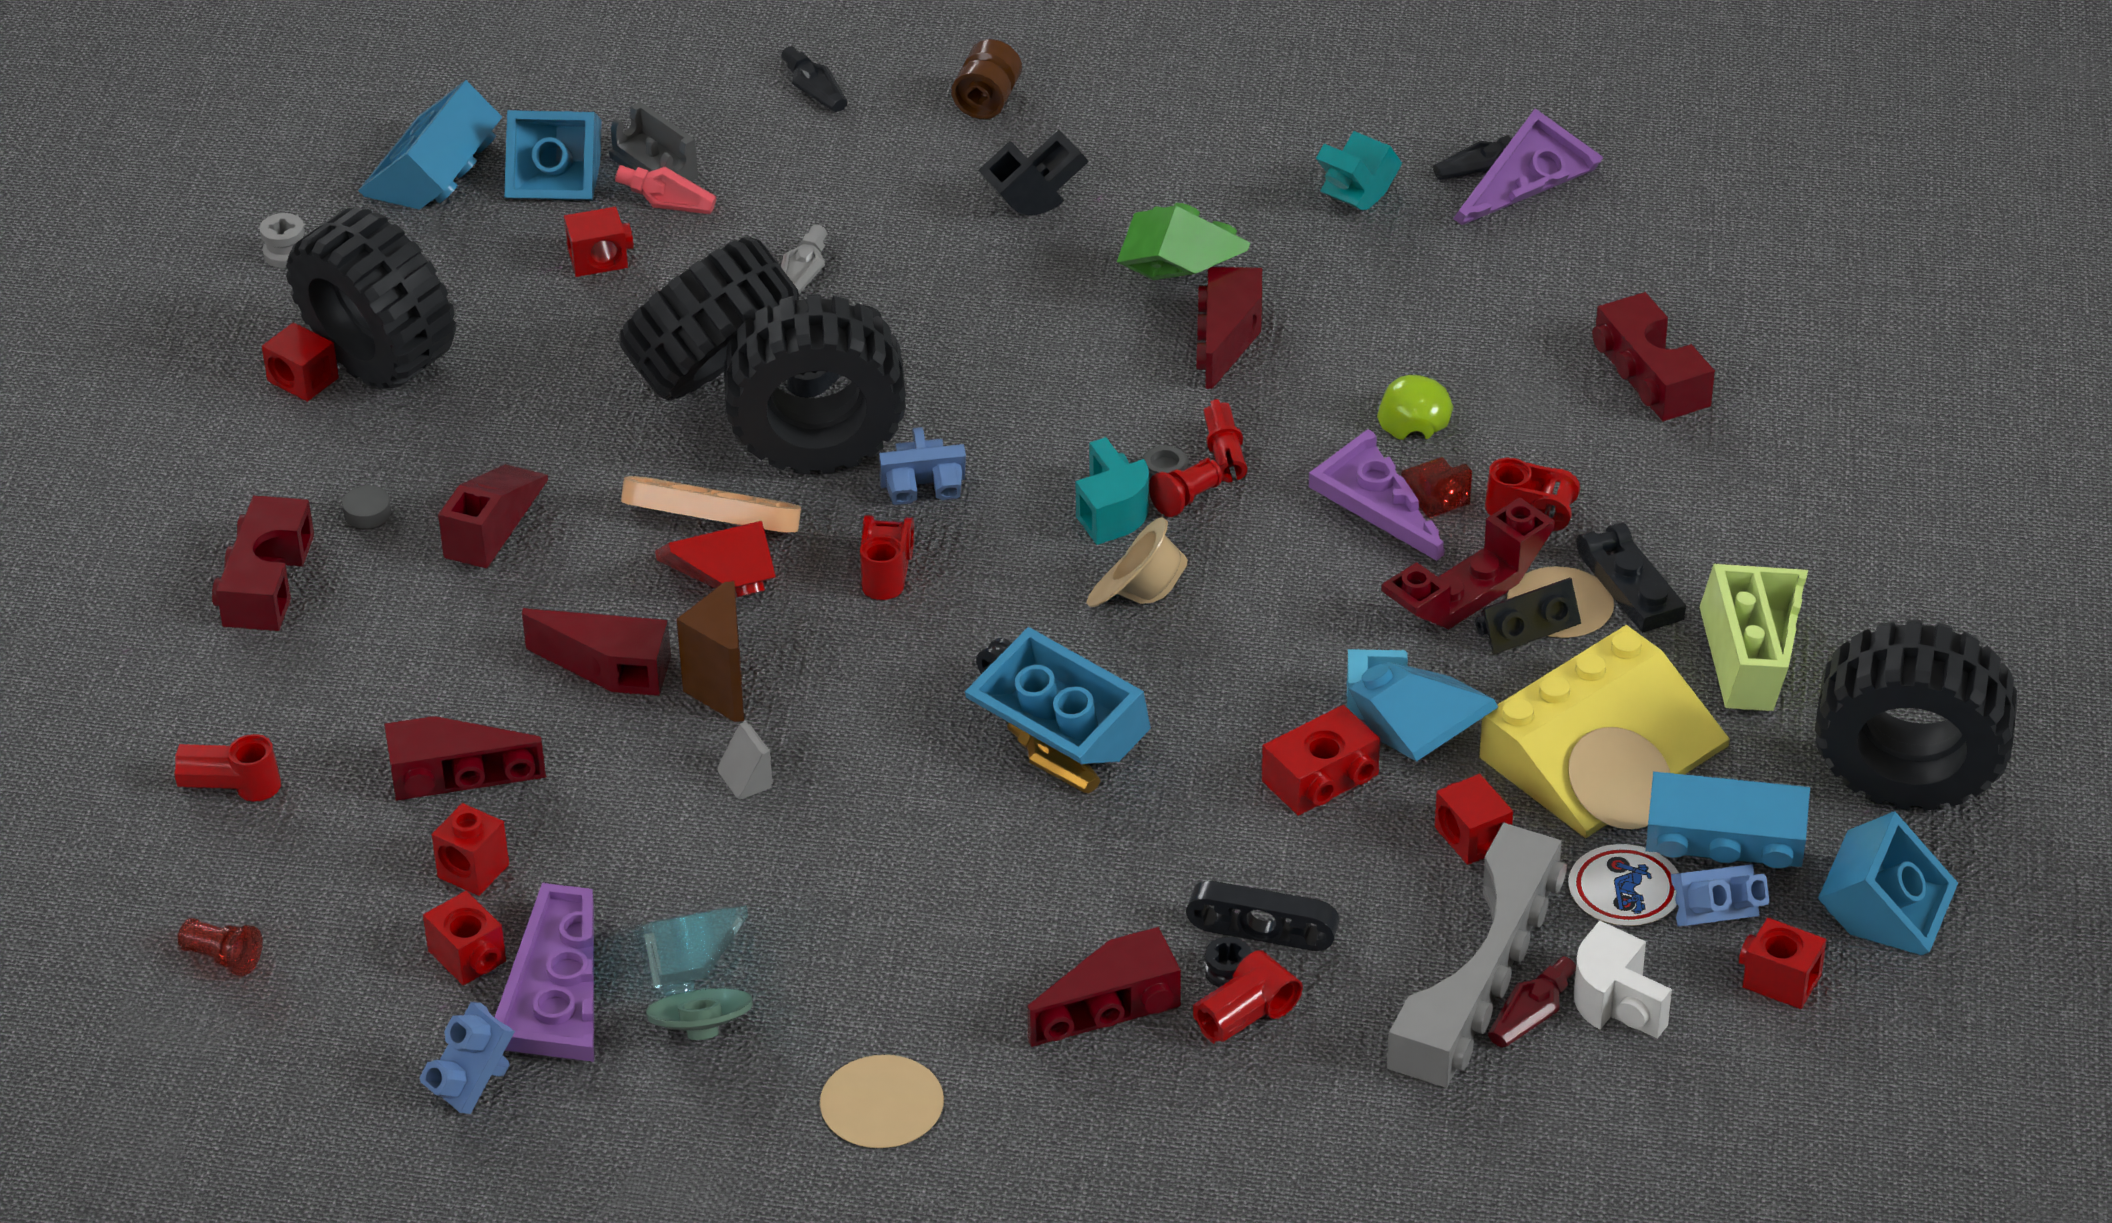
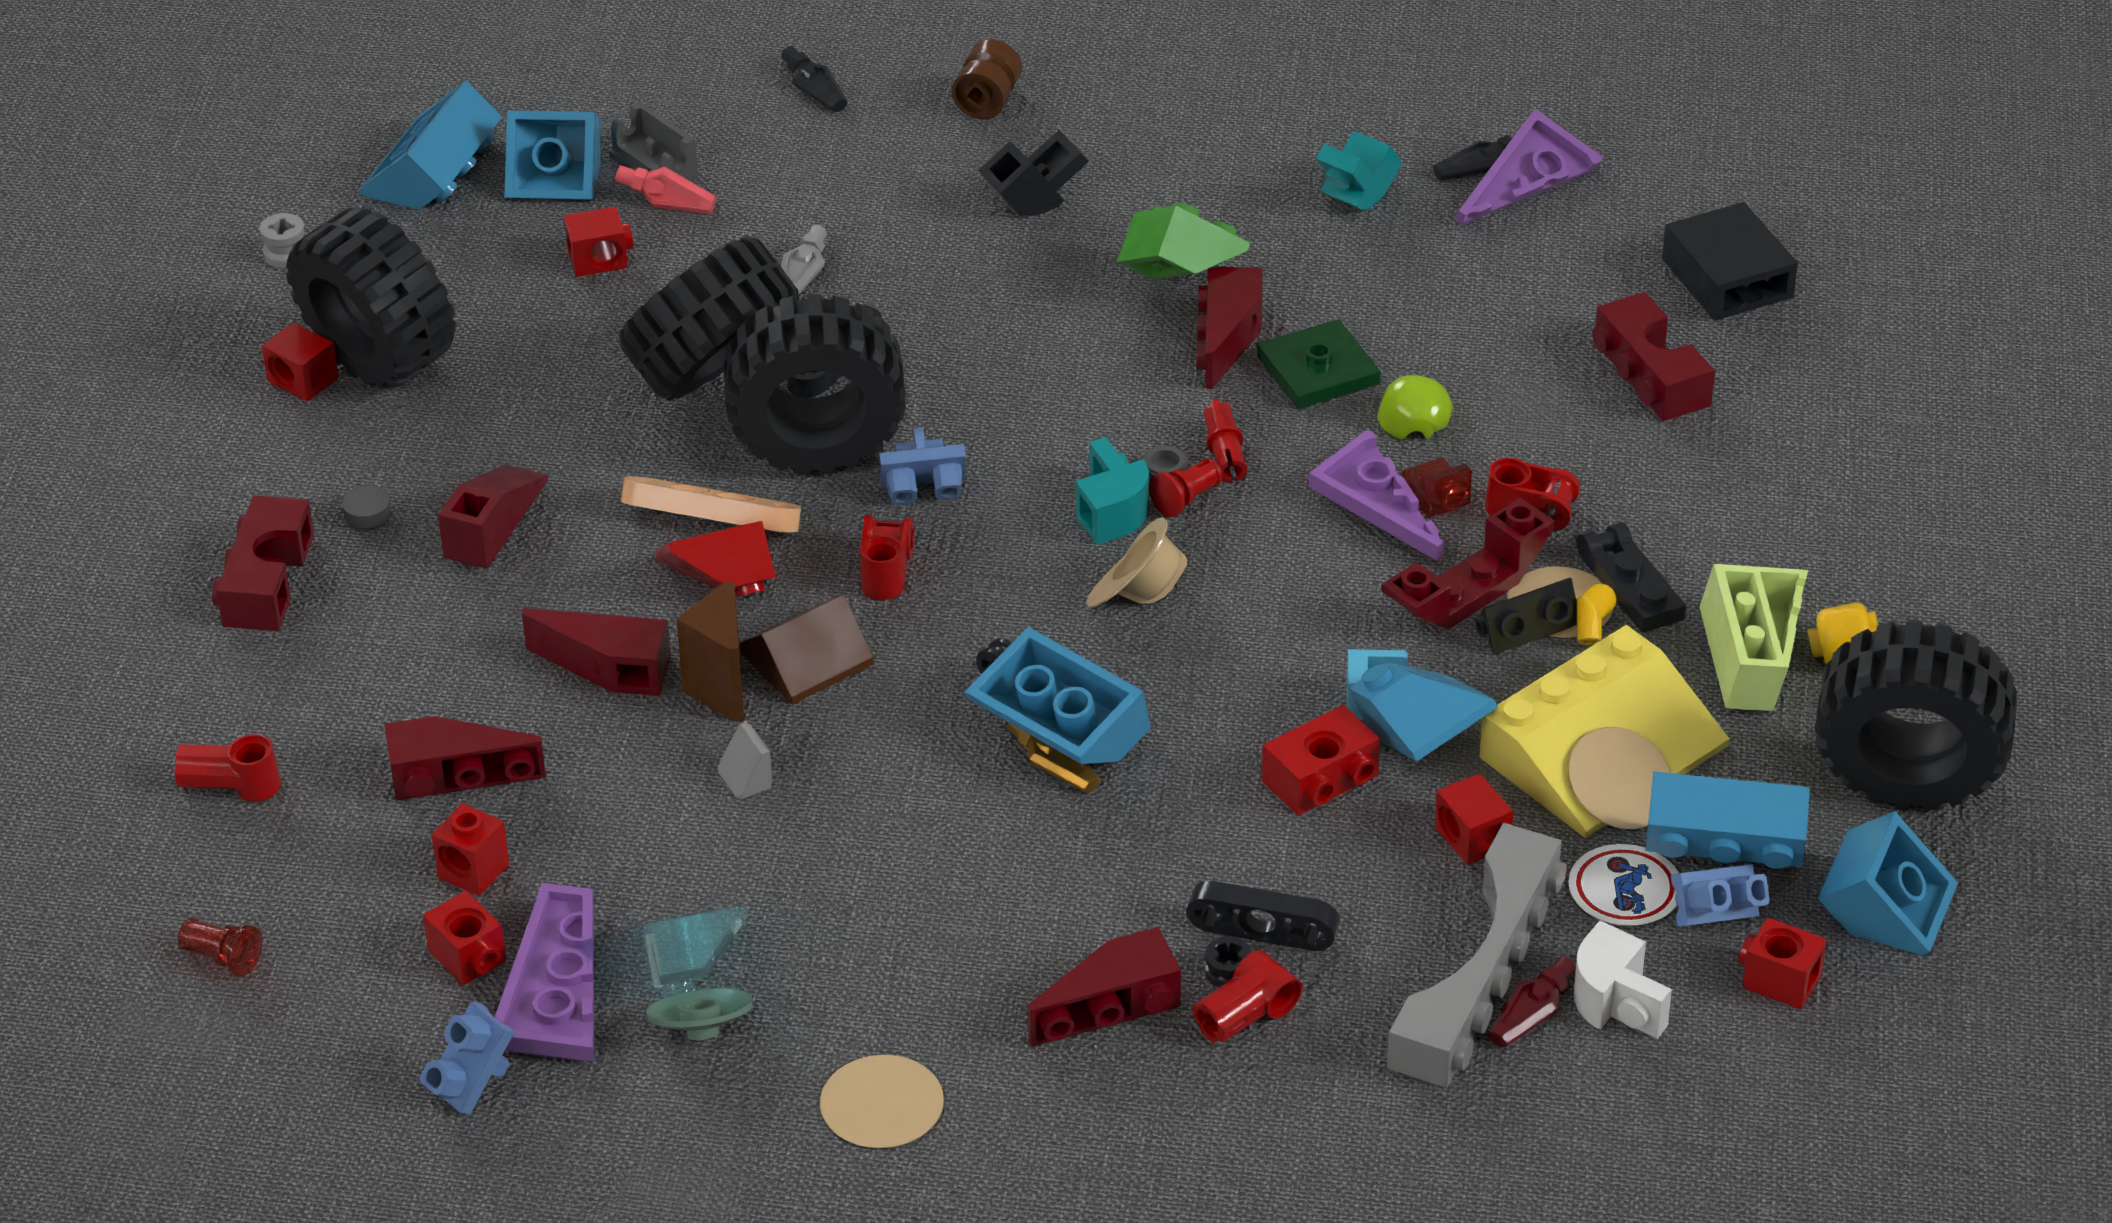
none -> reddish brown slope [739,594,874,704]
none -> dark green plate [1257,319,1381,409]
none -> yellow arm [1577,583,1616,645]
none -> black brick [1662,202,1798,321]
none -> yellow head [1808,602,1879,664]

